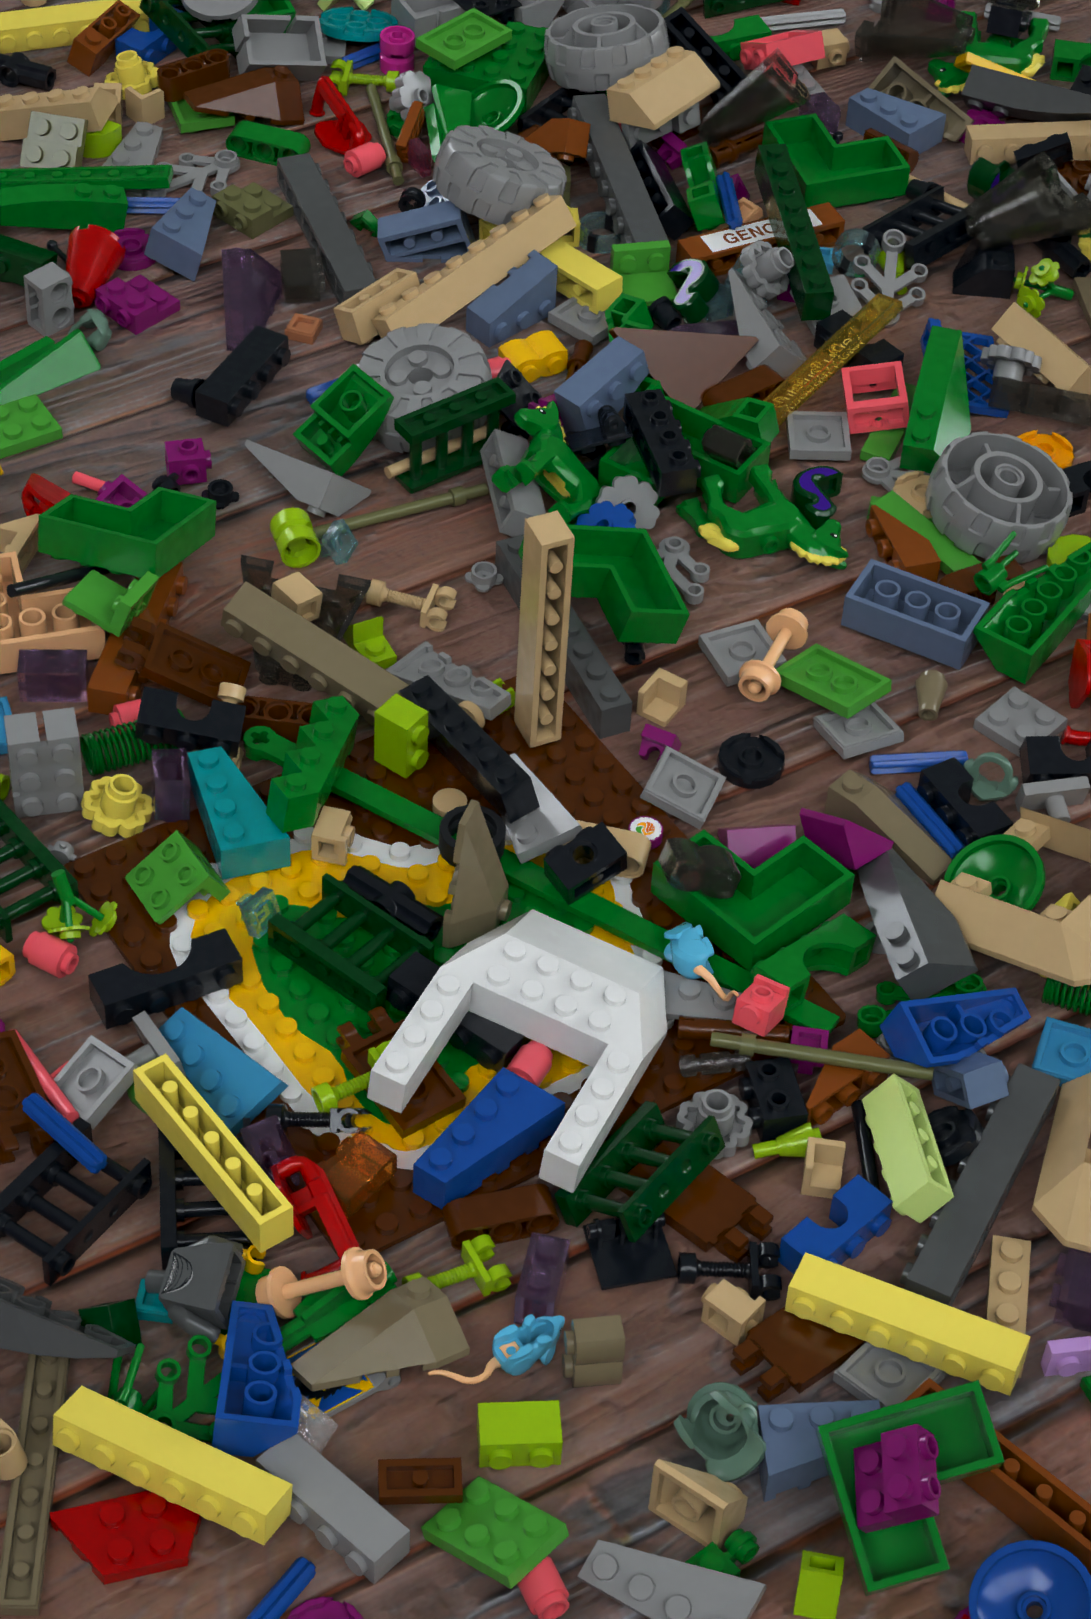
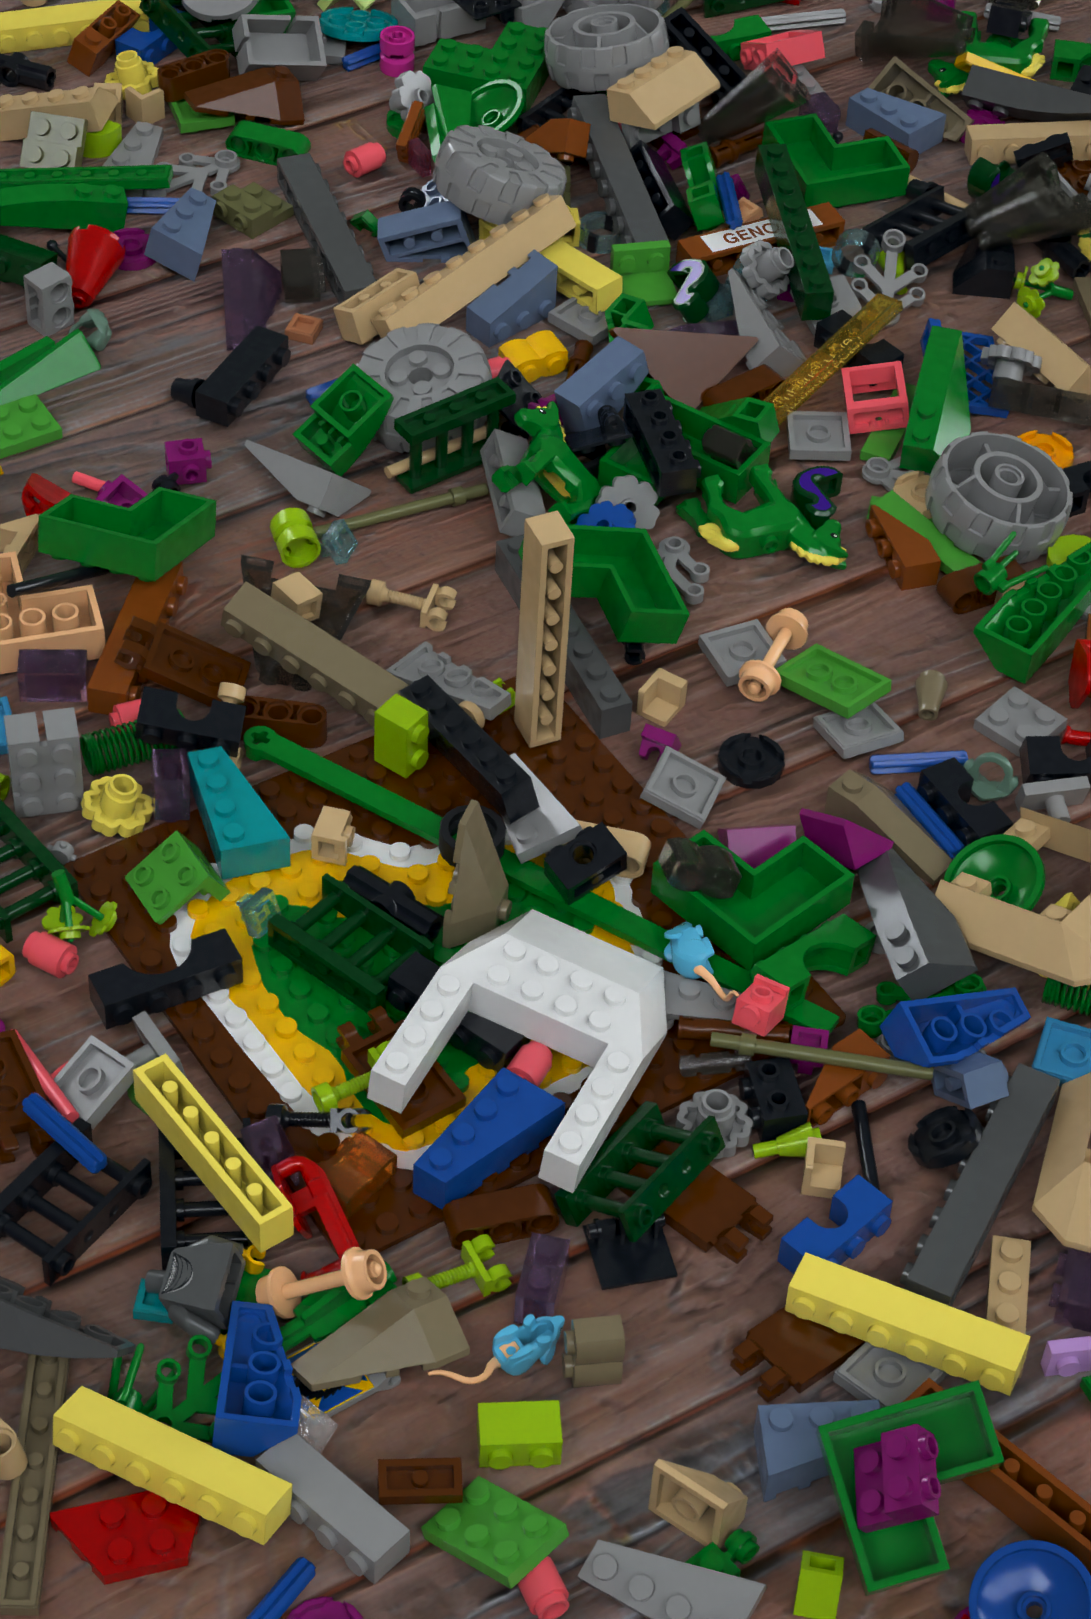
bright green bracket [62,570,160,637] -> none
dark green panel [78,1298,142,1348] -> none
magenta plate [95,274,180,335] -> none
dark azure wing [159,1007,289,1136] -> none
black plate [202,479,239,509] -> none
green brick [266,695,359,833] -> none
red piece [309,76,372,155] -> none
lime bar [328,59,400,96] -> none
lime slope [340,616,397,669] -> none
olive bar [366,84,404,186] -> none
bright green plate [416,8,512,70] -> none
tan tile [432,788,467,817] -> none
light grey plate [465,561,503,592] -> none
tile [628,816,663,850] -> none
black piece [648,296,682,331] -> none
sand green helmet [673,1382,766,1482] -> none
black bar [677,1241,782,1301] -> none
tan brick [701,1279,766,1346] -> none
tan brick [810,28,850,70] -> none
sand blue brick [841,559,990,670] -> none
yellowish green brick [862,1073,954,1224] -> none

